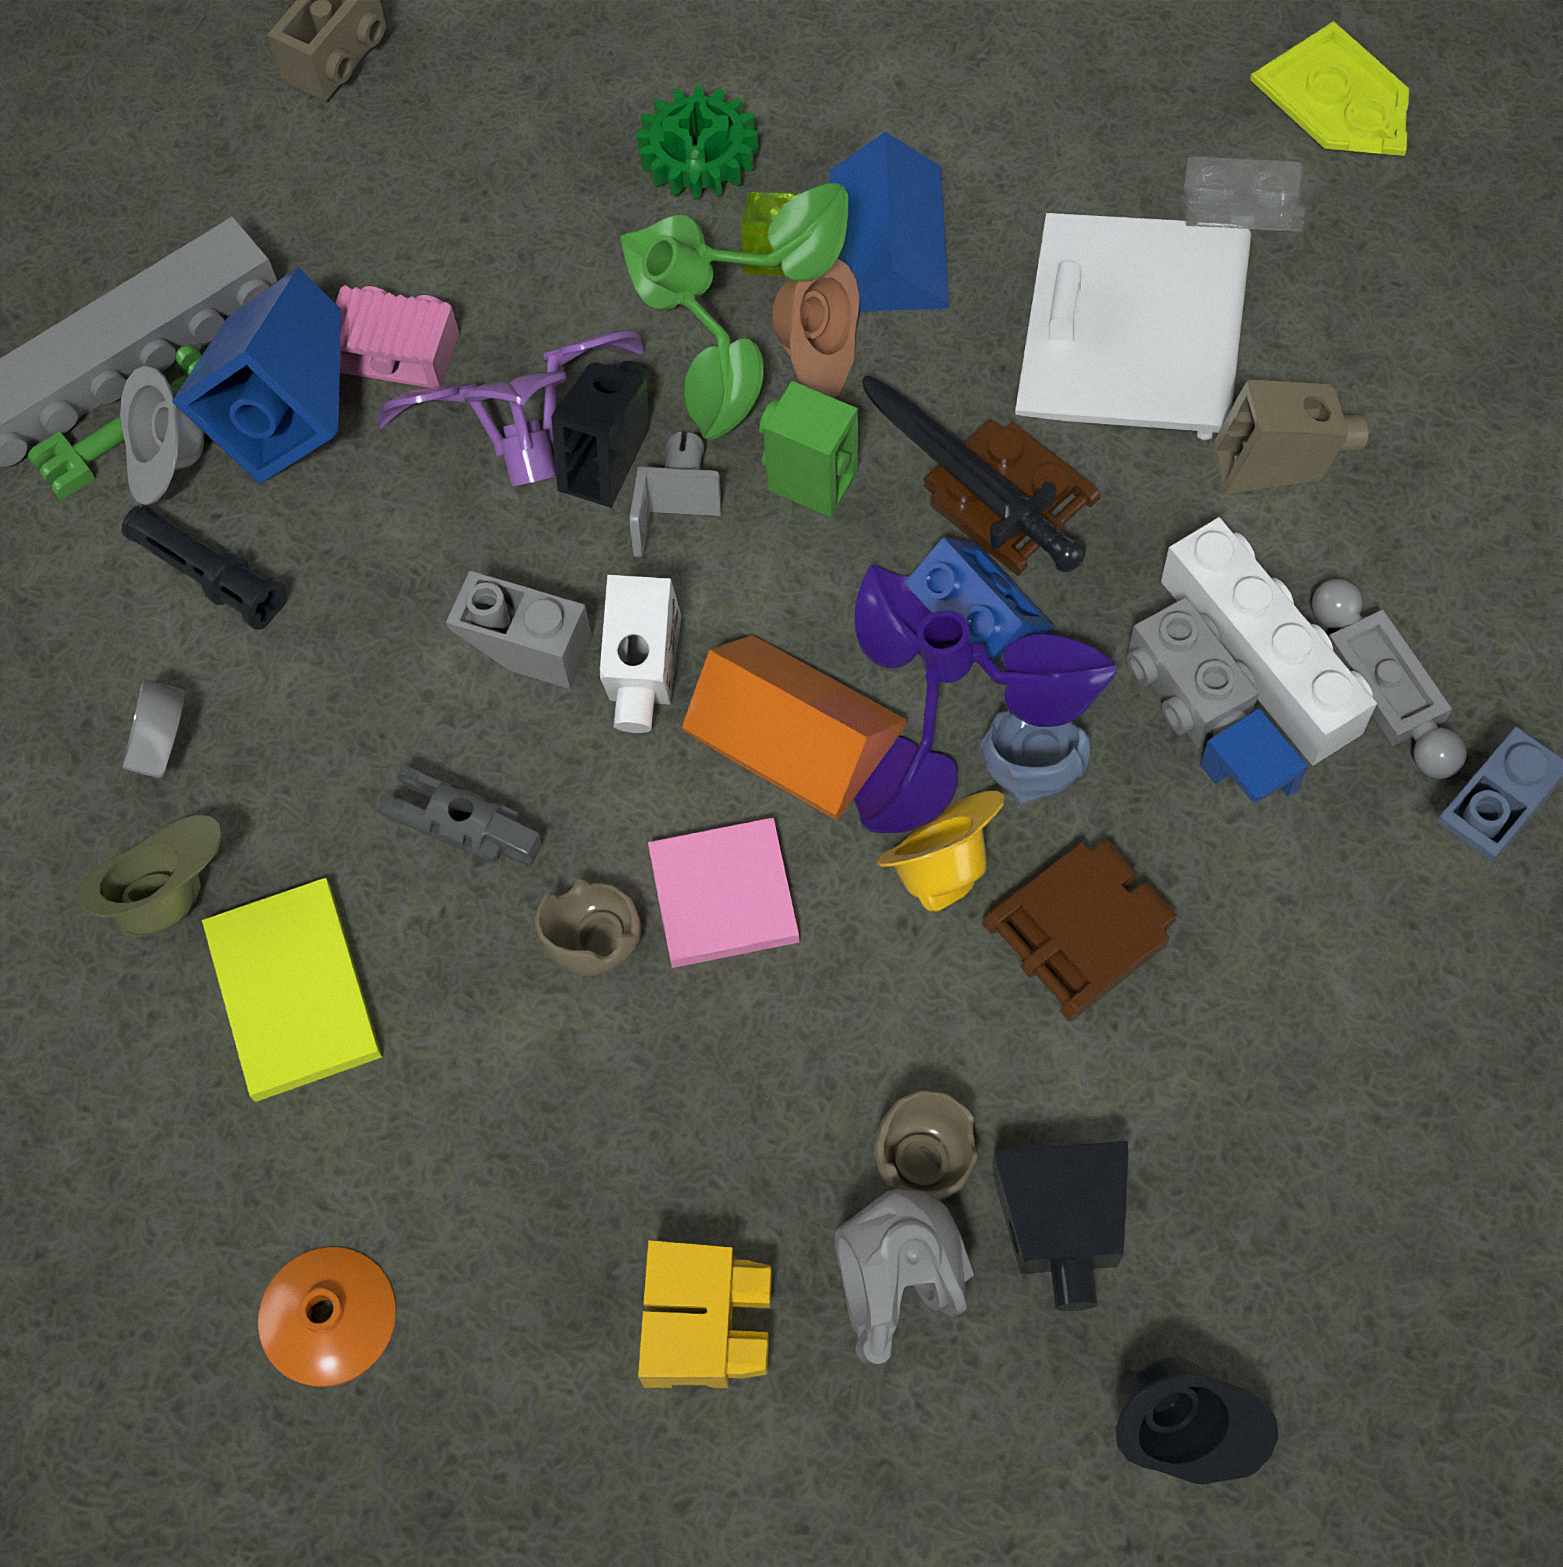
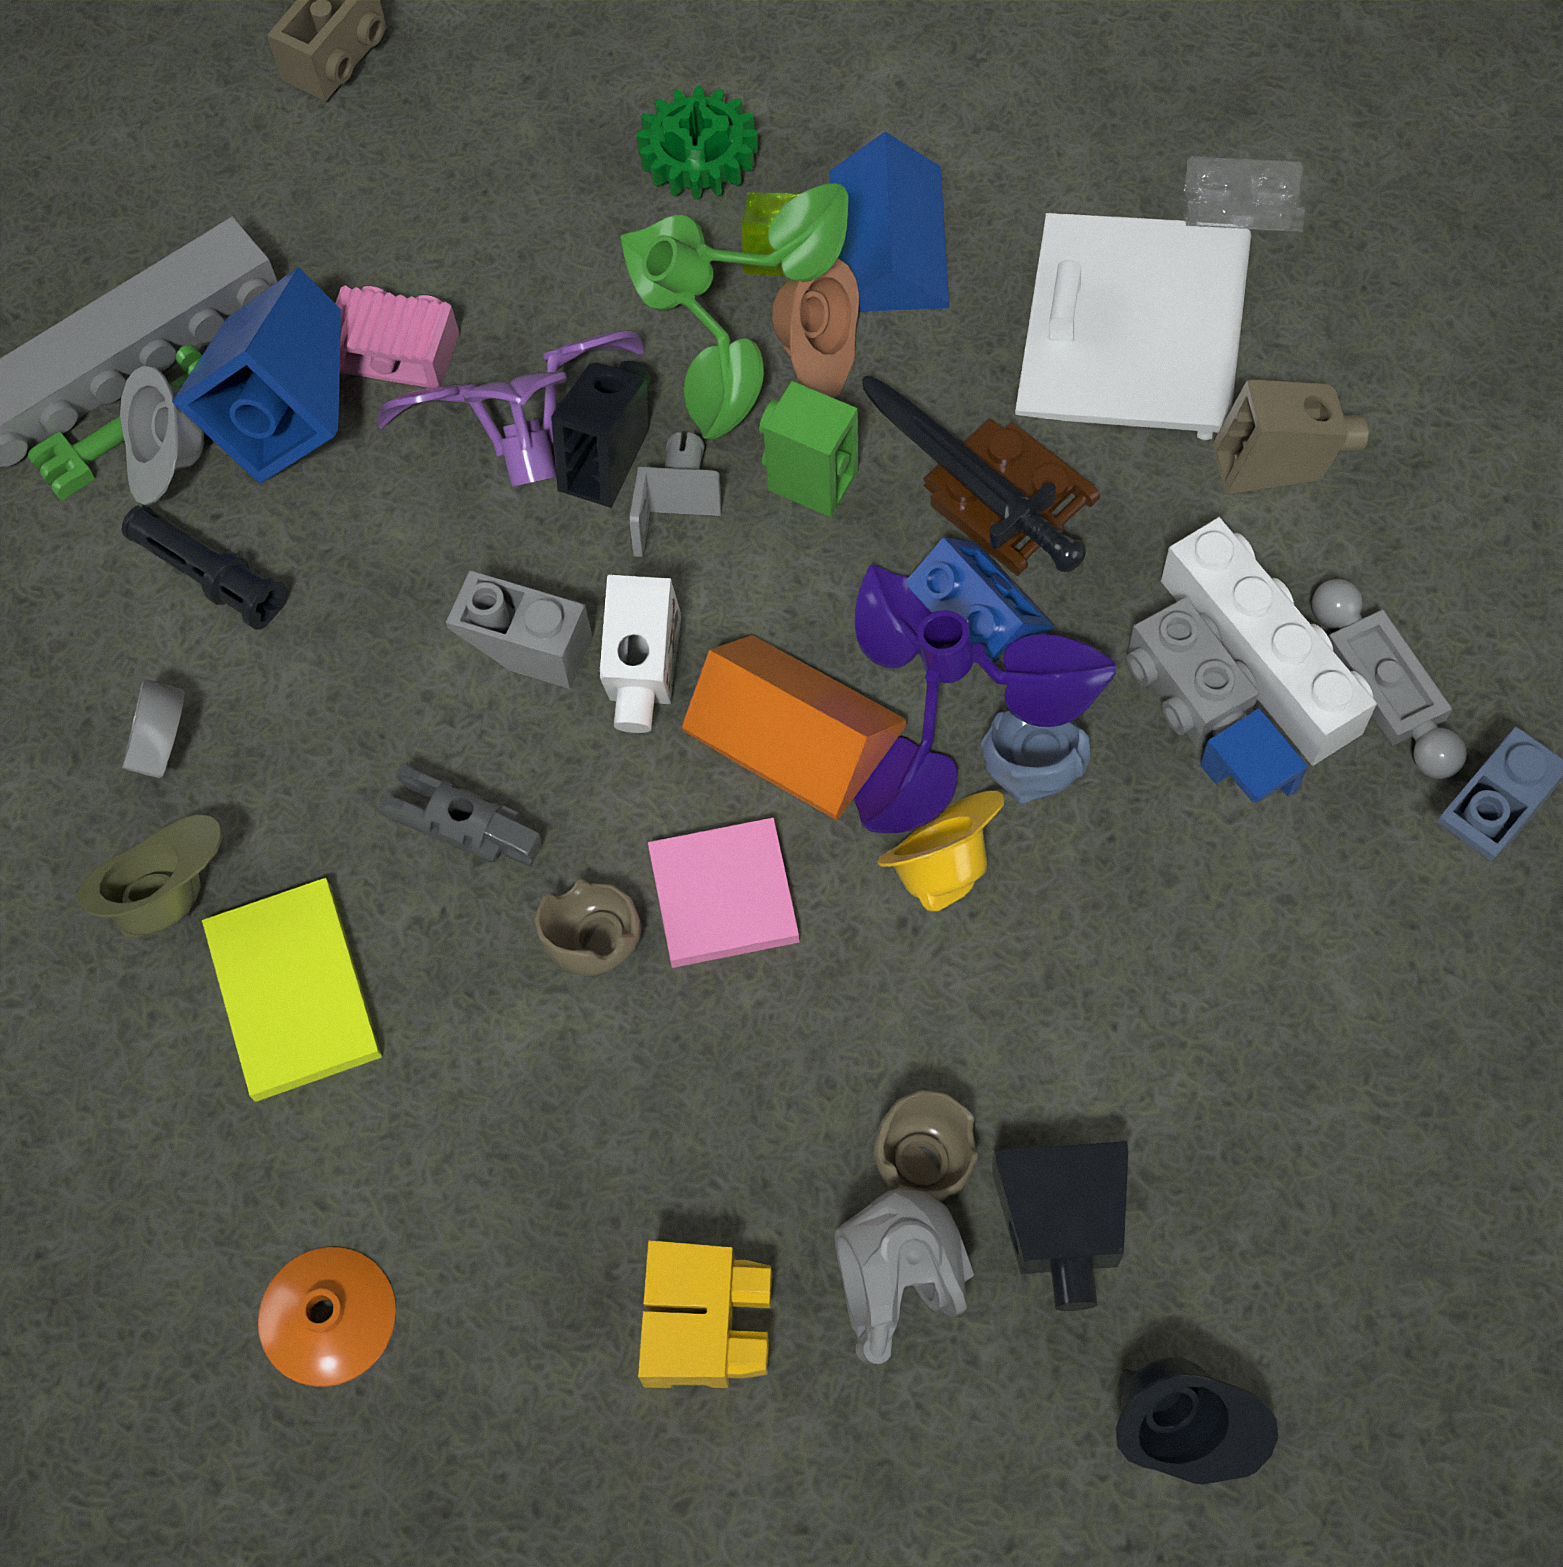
reddish brown plate [982,840,1178,1022] -> none
neon yellow tile [1250,21,1409,156] -> none

